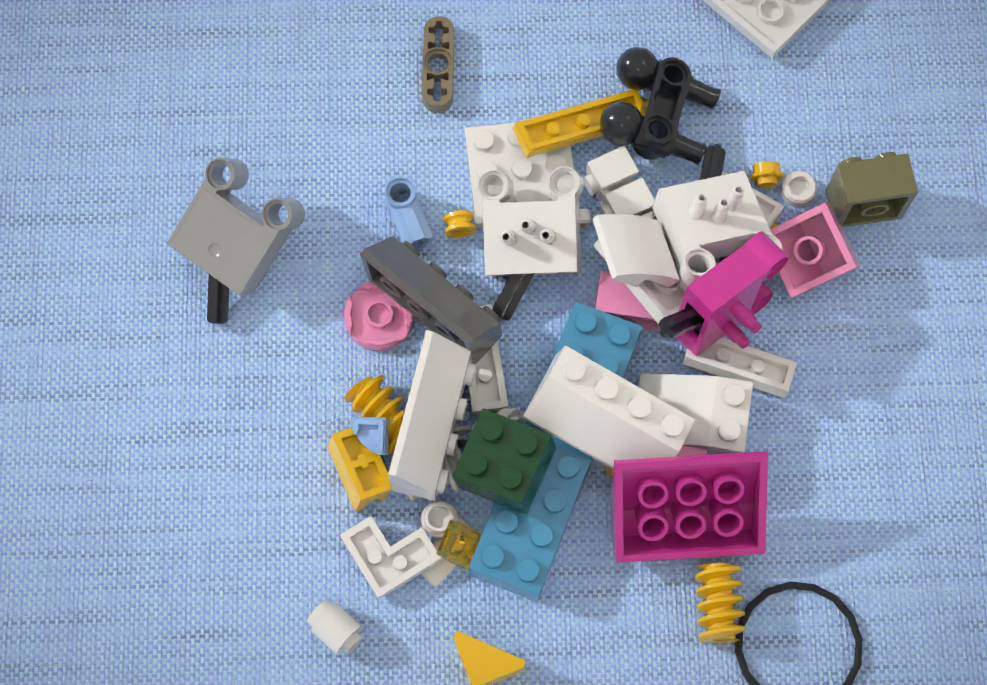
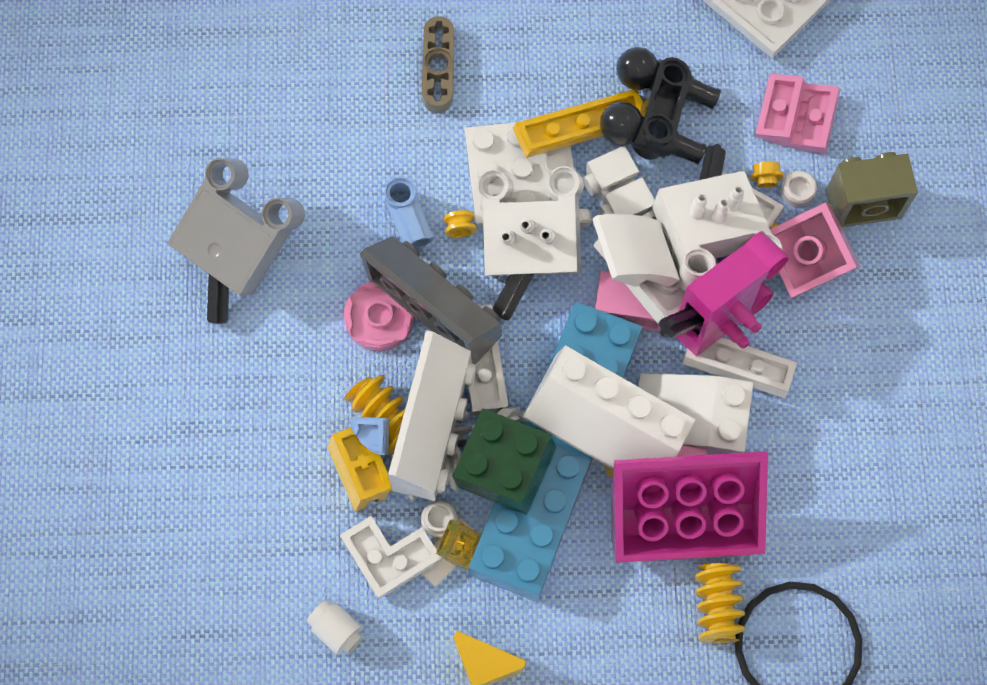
none -> bright pink slope [755,73,840,154]

